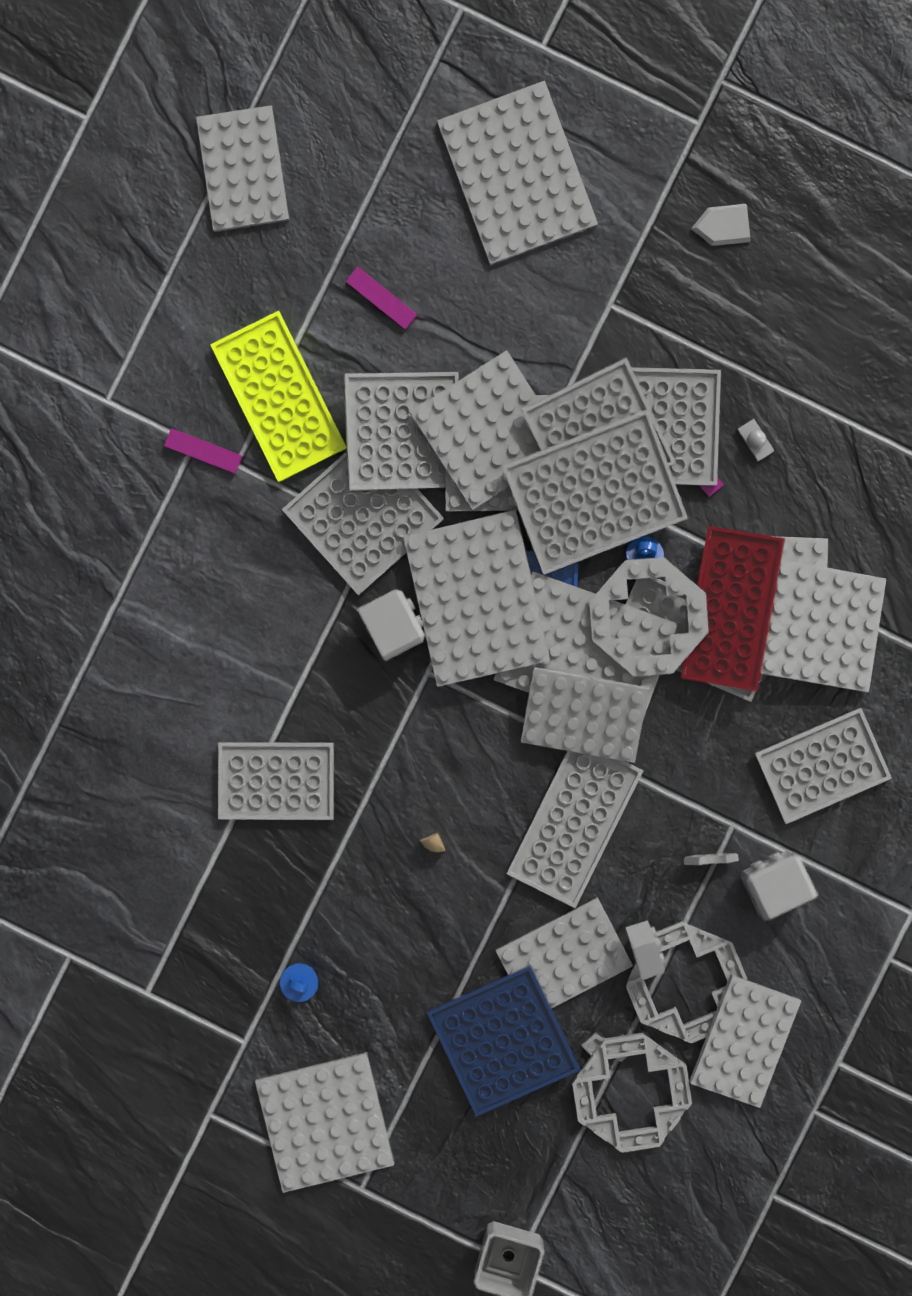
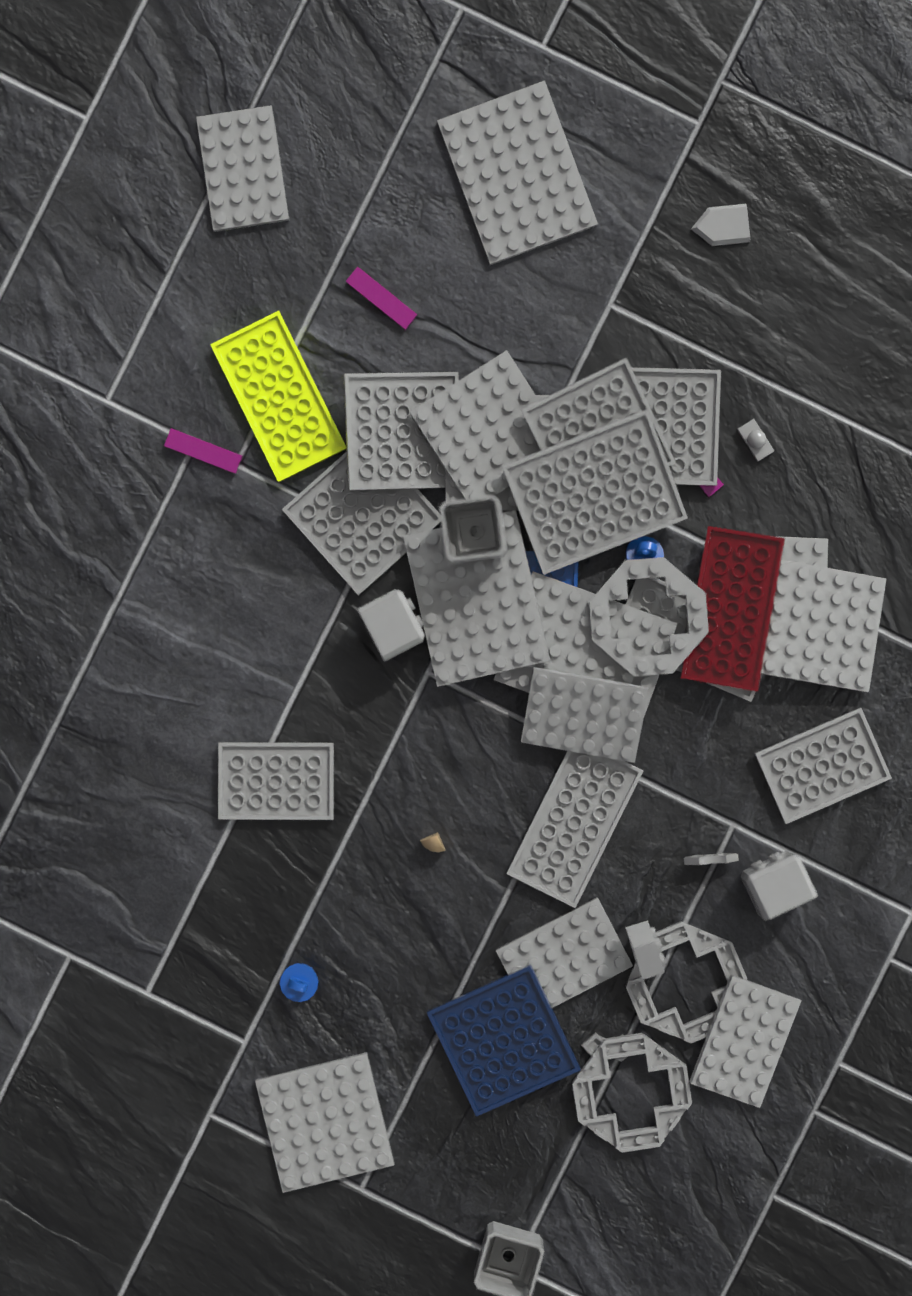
none -> light grey plate [440,496,508,564]

